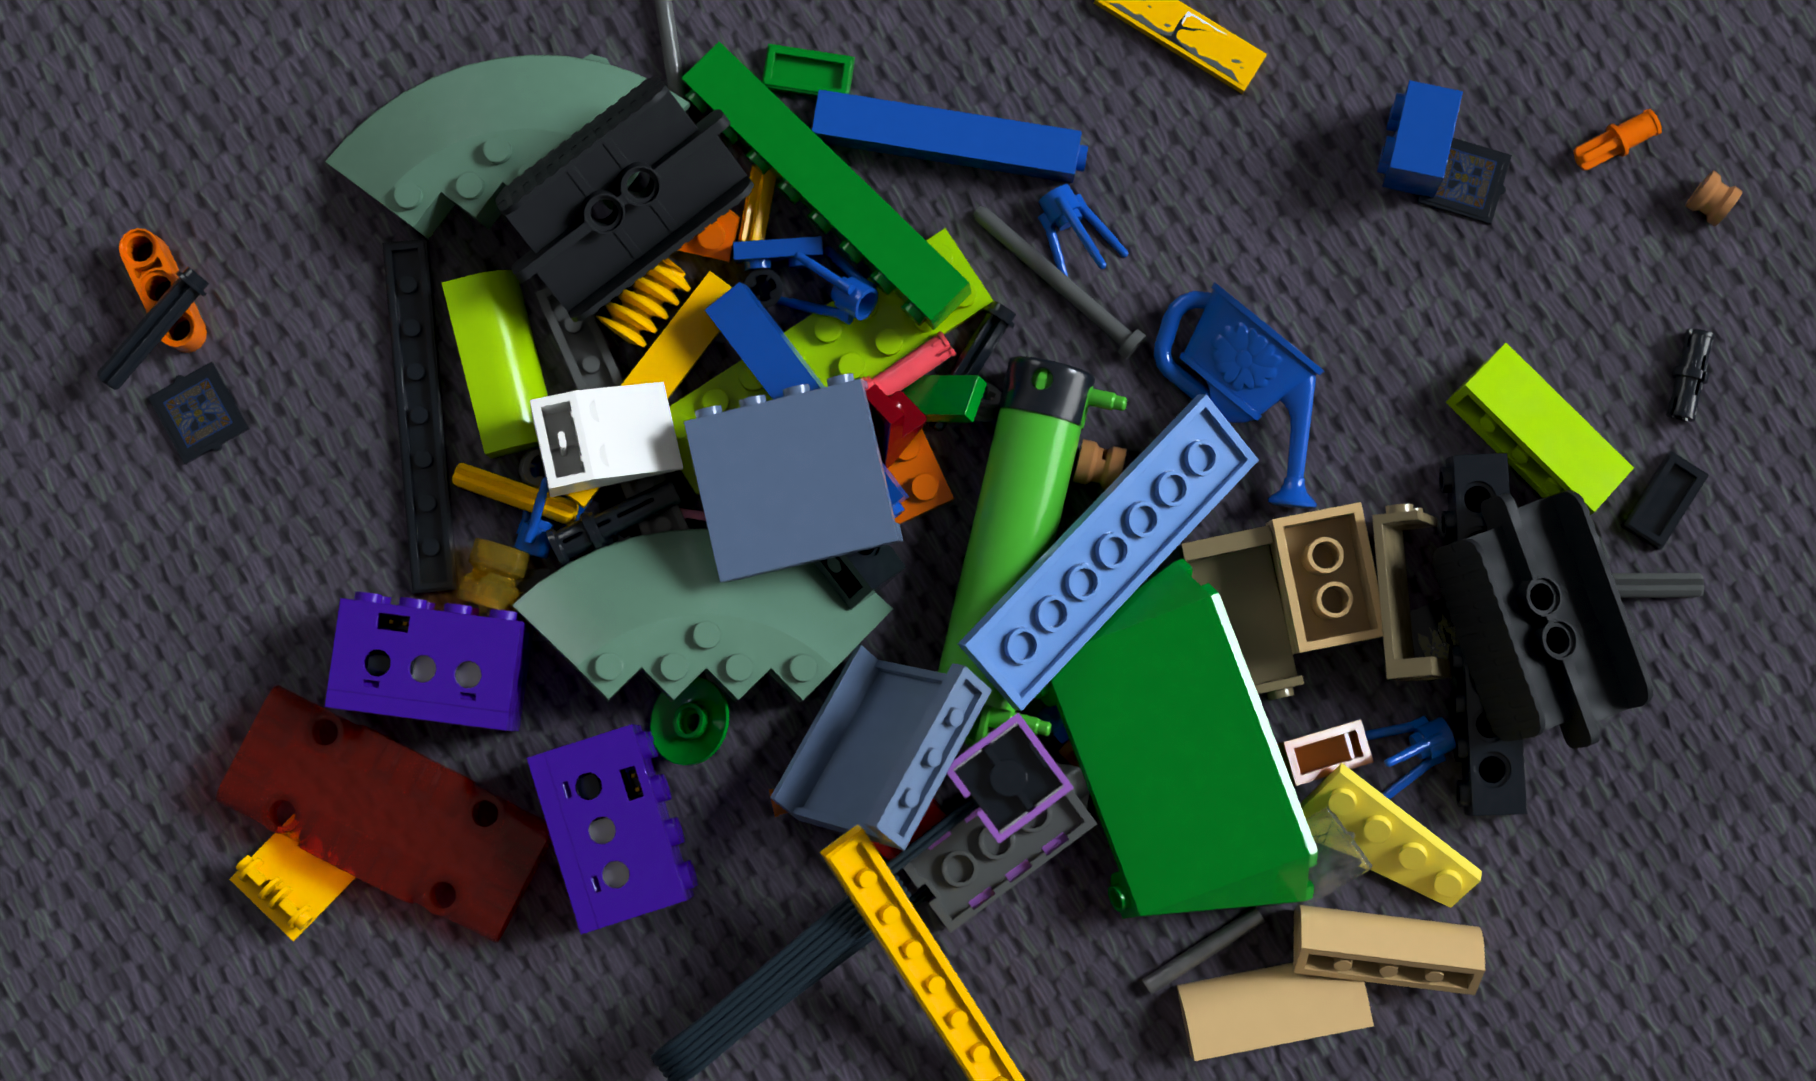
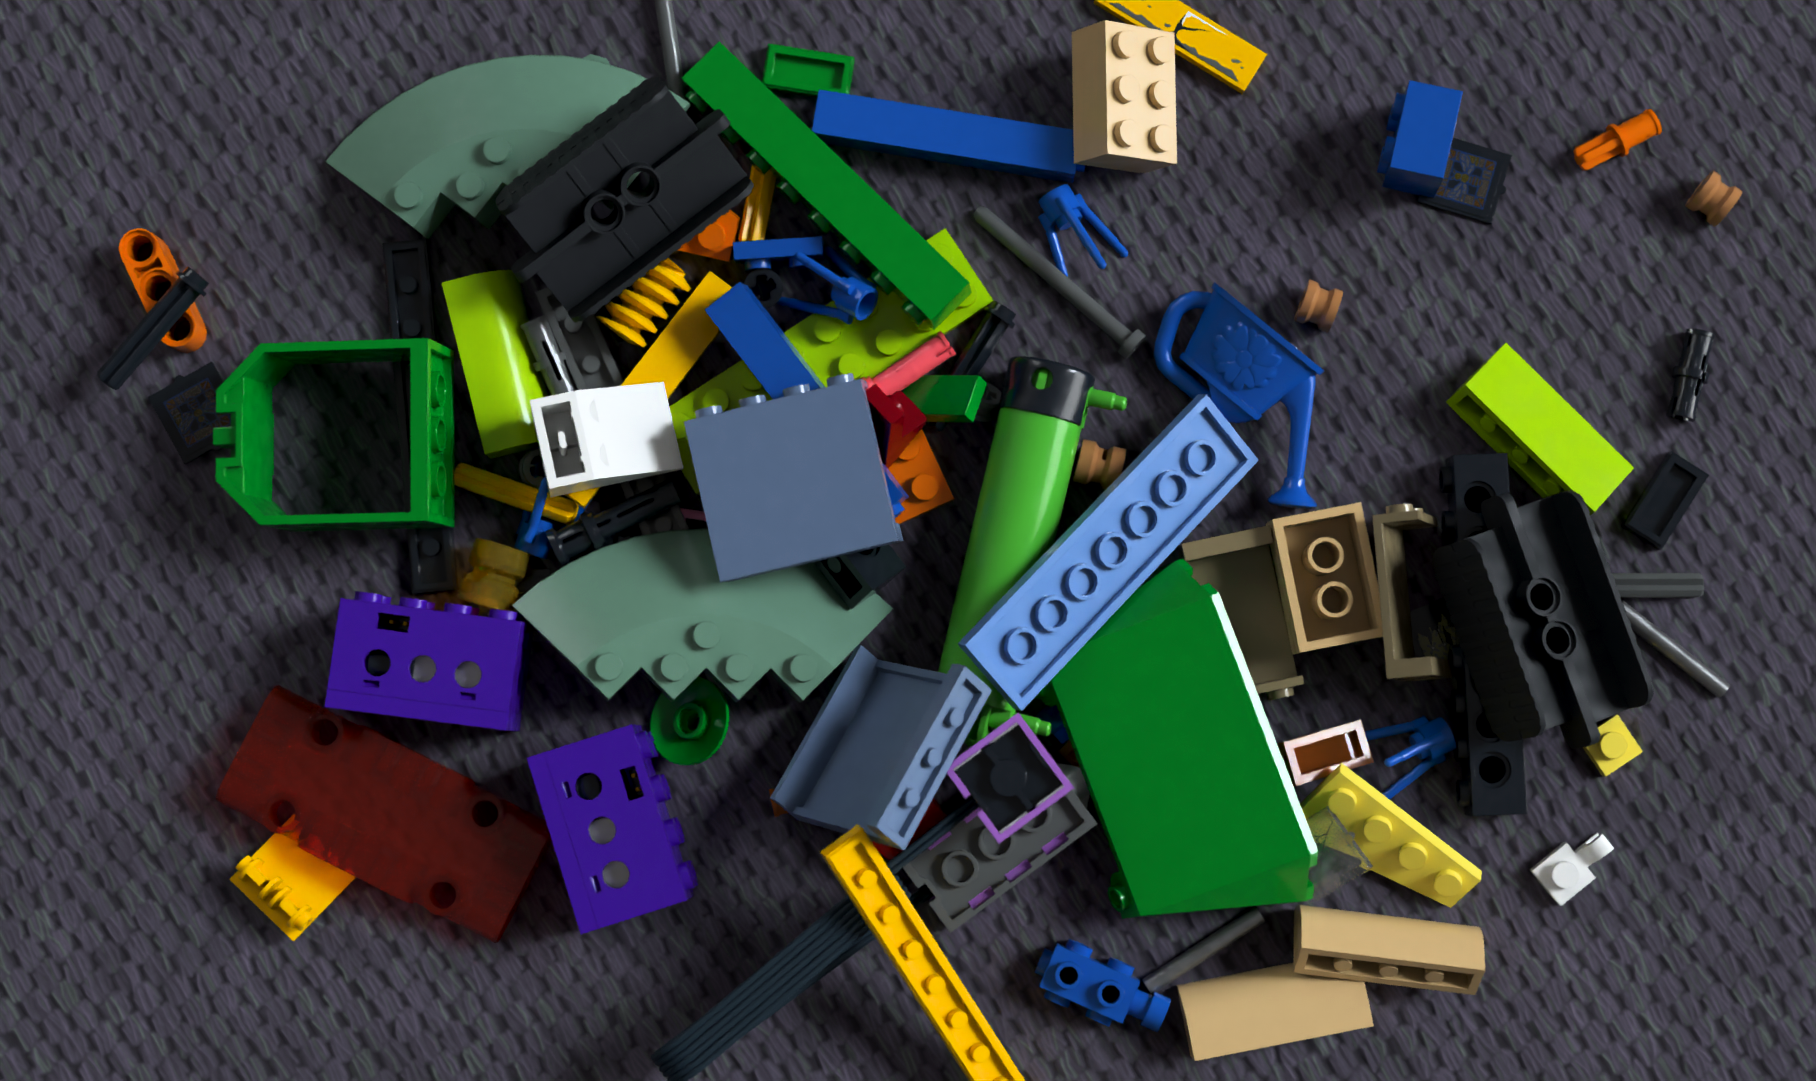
none -> green container [213,338,455,532]
none -> dark grey pin [520,315,577,395]
none -> blue brick [1034,939,1171,1032]
none -> tan brick [1072,20,1177,173]
none -> medium nougat wheel [1294,279,1343,333]
none -> white plate [1530,832,1614,906]
none -> light yellow plate [1583,714,1643,777]
none -> flat silver bar [1622,601,1730,698]

